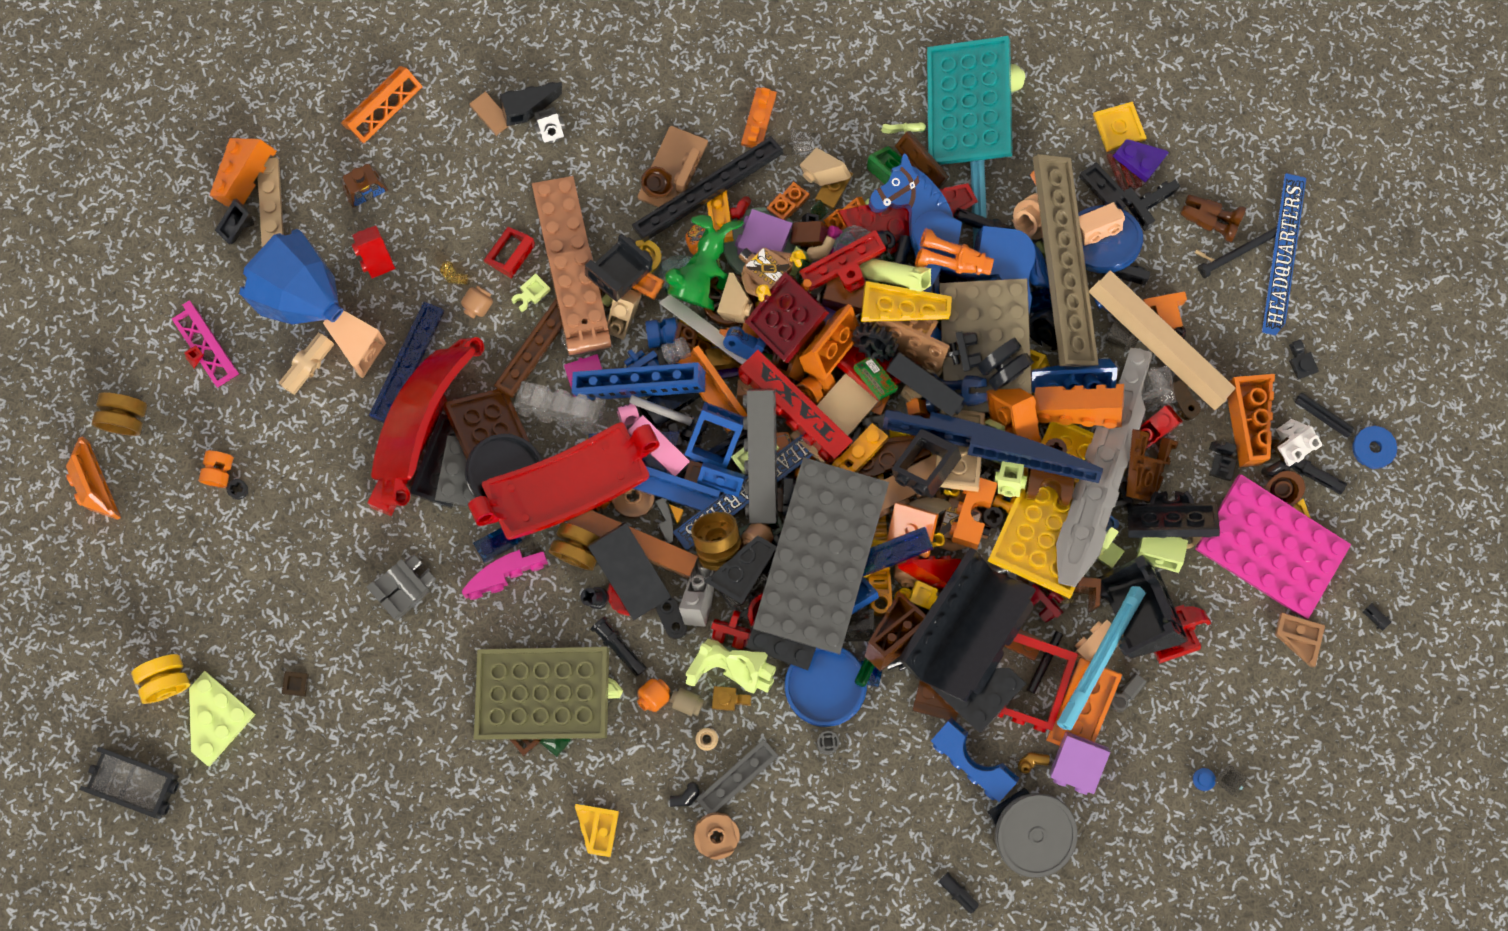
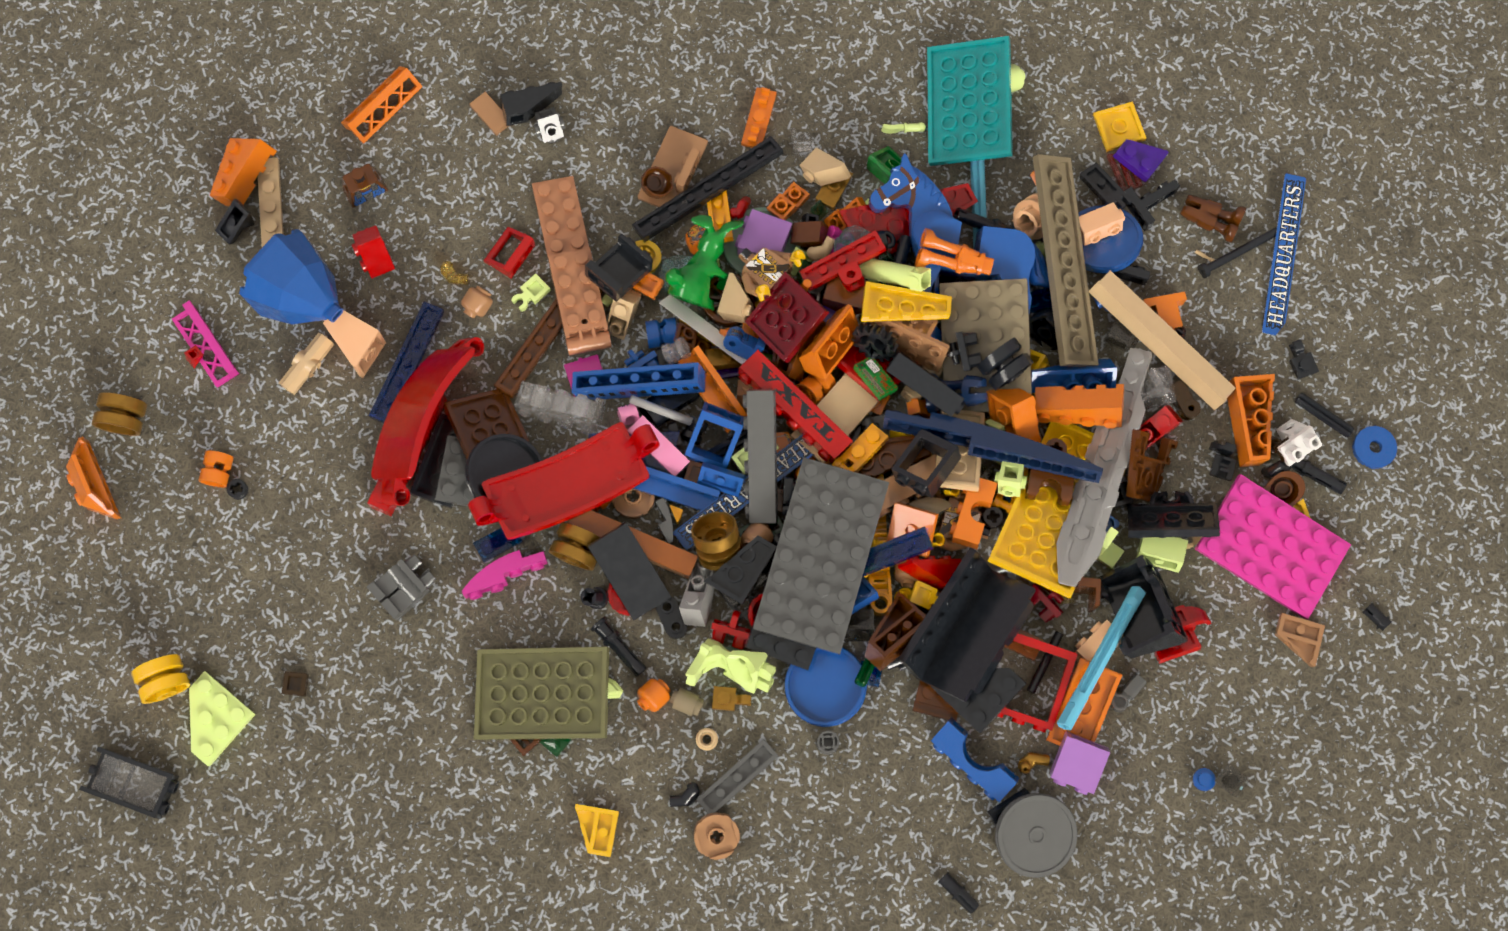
reddish brown tile [895,131,949,189] -> none

